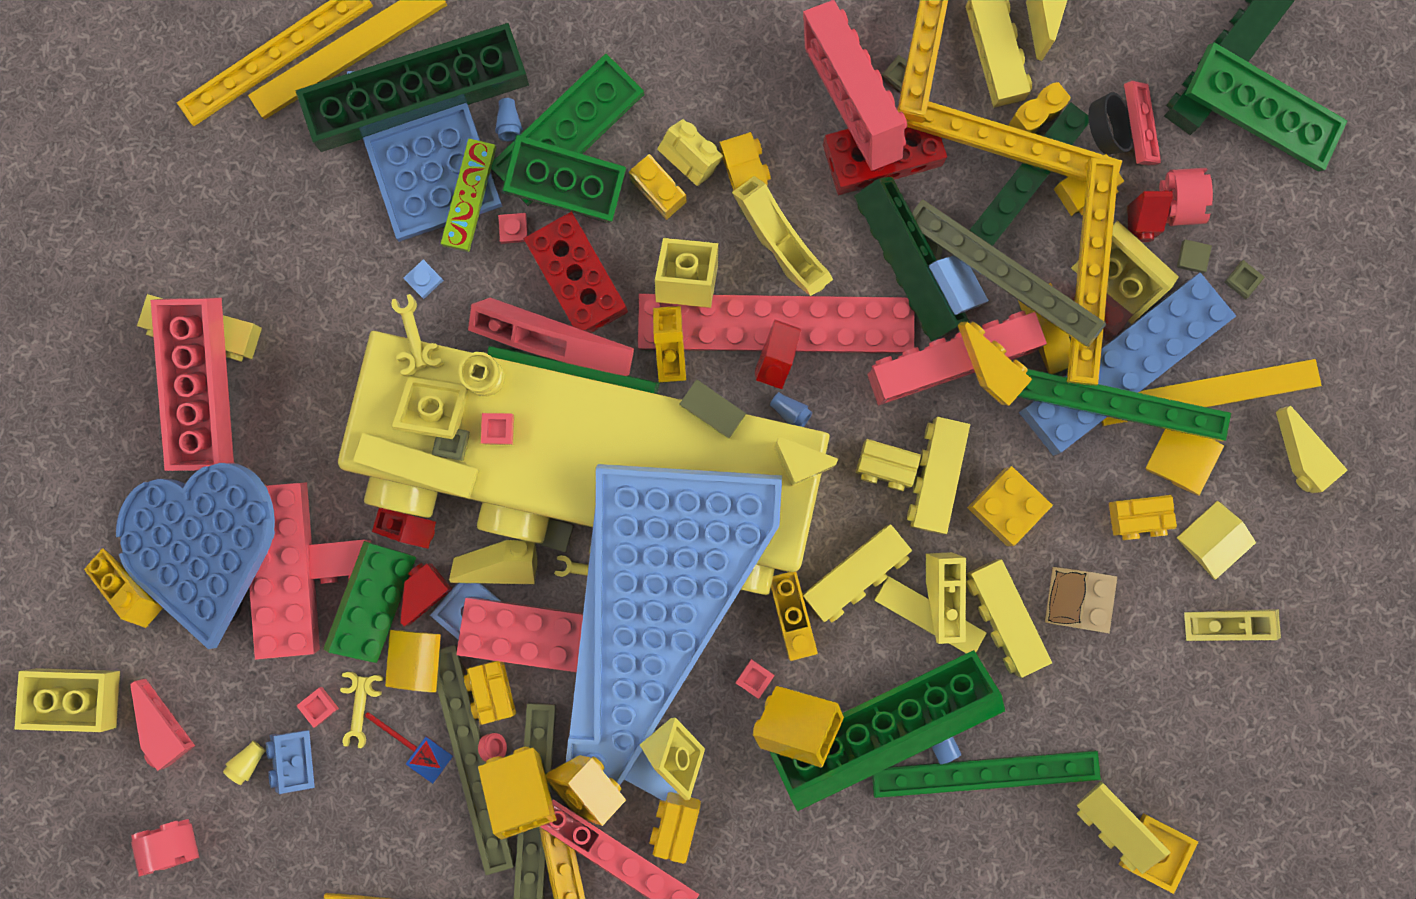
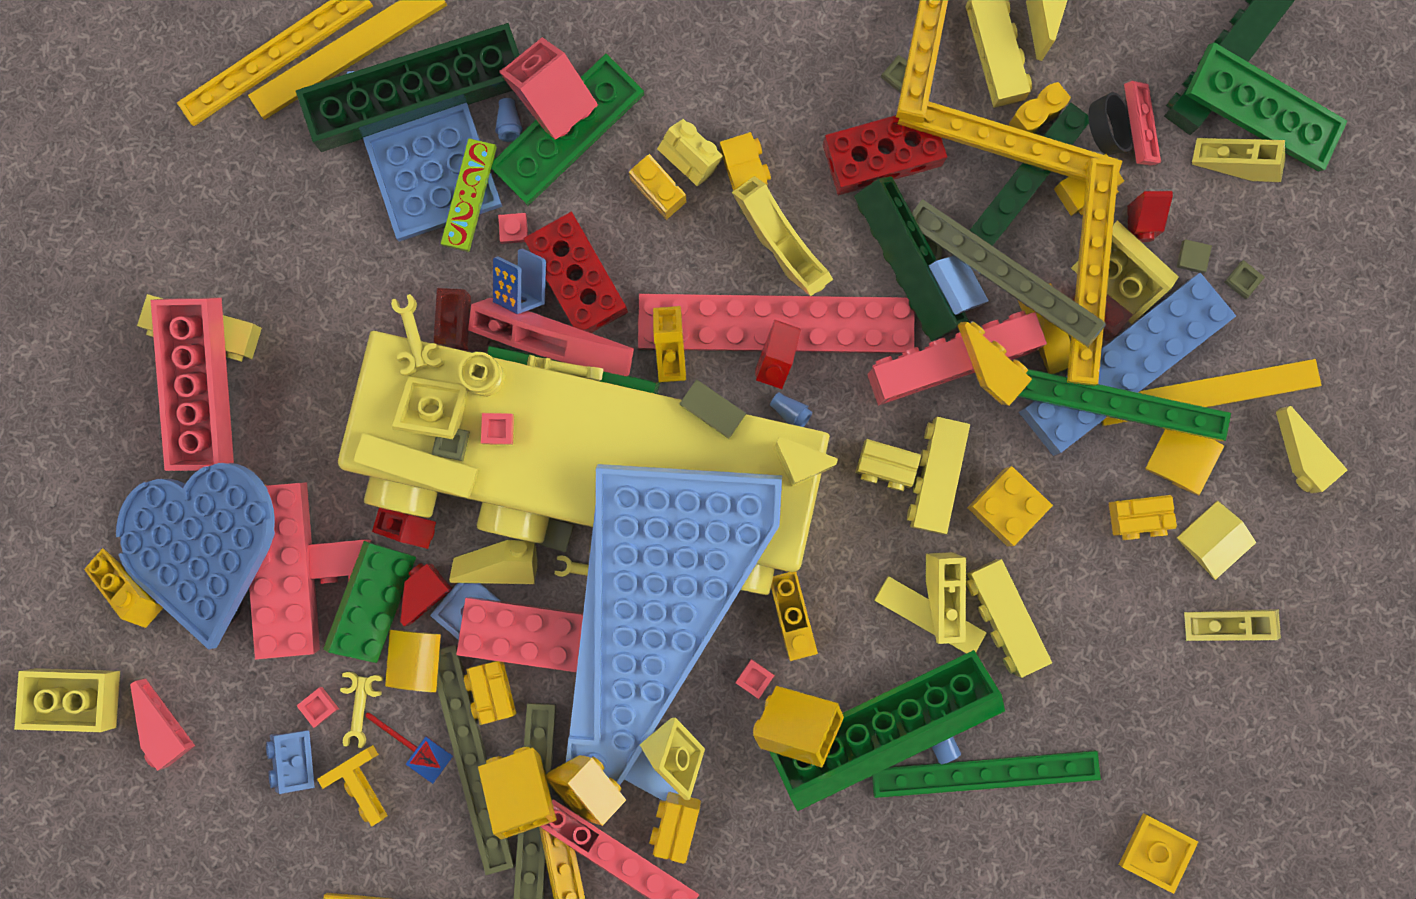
coral brick [131,819,200,877] -> none
light yellow cone [223,740,266,785] -> none
light blue plate [404,259,444,299] -> none
coral tile [478,733,507,762] -> none
green brick [501,135,626,223] -> none
light yellow brick [655,238,718,308] -> none
light yellow brick [802,524,912,623] -> none
coral brick [803,0,907,171] -> none
slope [1045,567,1117,633] -> none
light yellow slope [1076,781,1171,874] -> none
coral brick [1159,168,1213,226] -> none
none -> yellow bracket [317,745,388,827]
none -> clear red brick [433,288,471,350]
none -> piece [493,249,546,314]
none -> coral slope [500,37,598,140]
none -> light yellow bar [527,355,603,381]
none -> light yellow slope [1192,138,1285,182]

